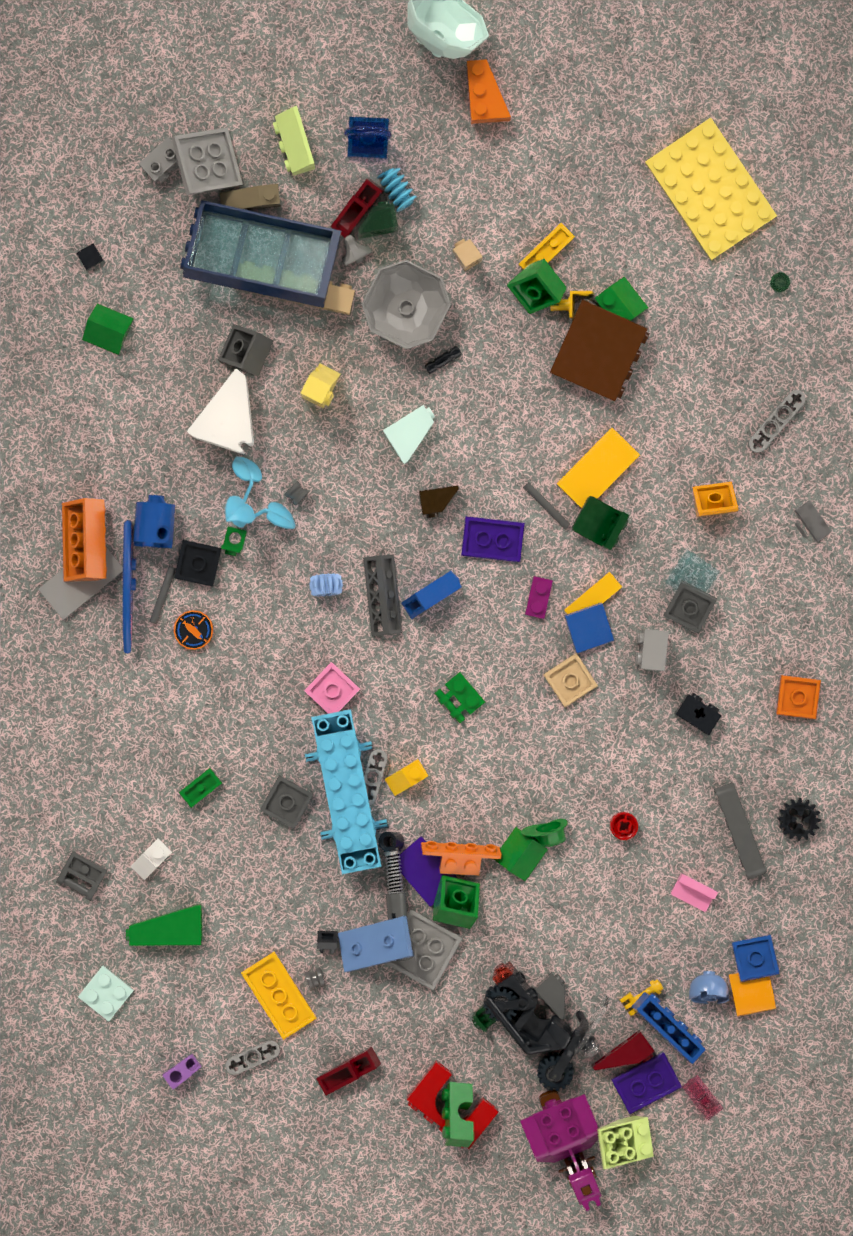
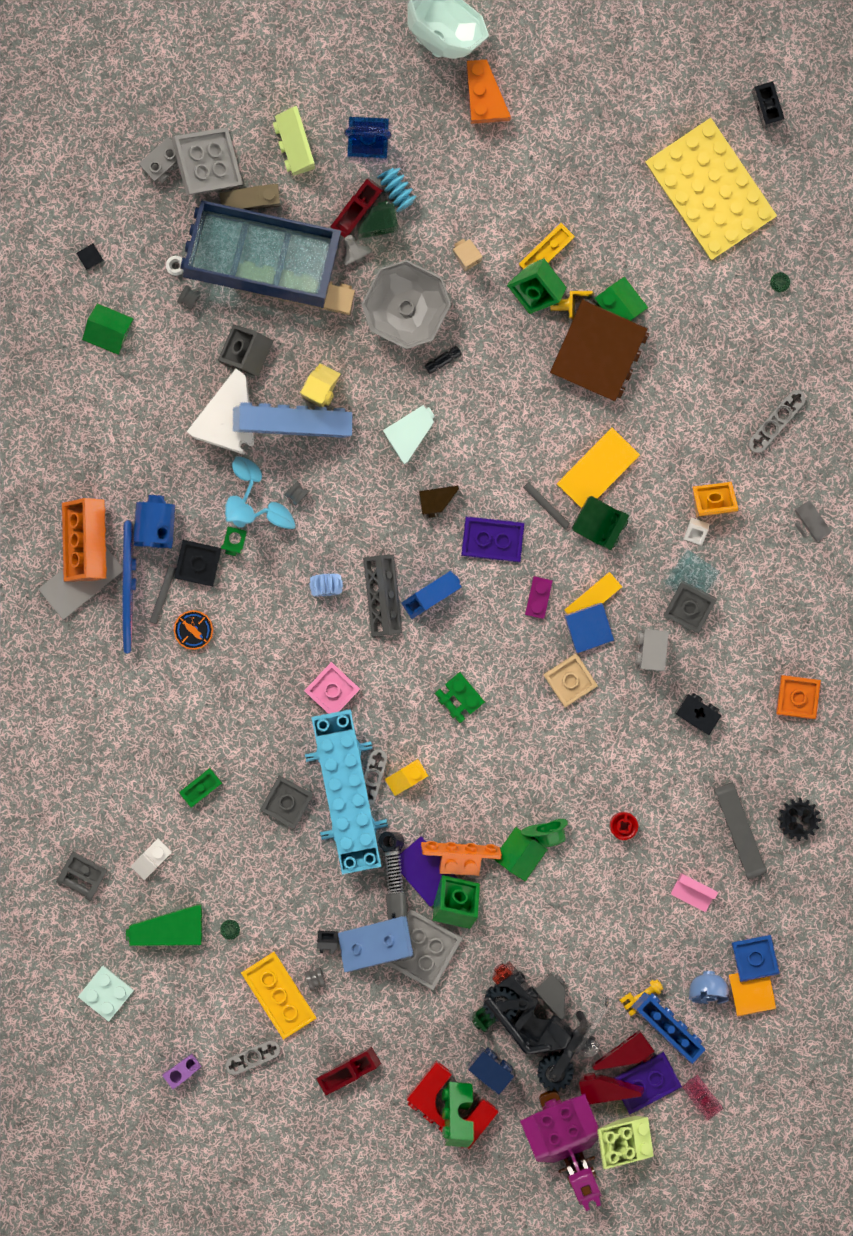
none -> white plate [166,256,183,276]
none -> dark grey wheel [177,285,201,310]
none -> clear green plate [220,920,240,940]
none -> medium blue brick [233,402,352,438]
none -> dark blue brick [467,1047,514,1095]
none -> dark red slope [579,1073,644,1105]
none -> white slope [684,517,710,546]
none -> black brick [752,81,785,129]

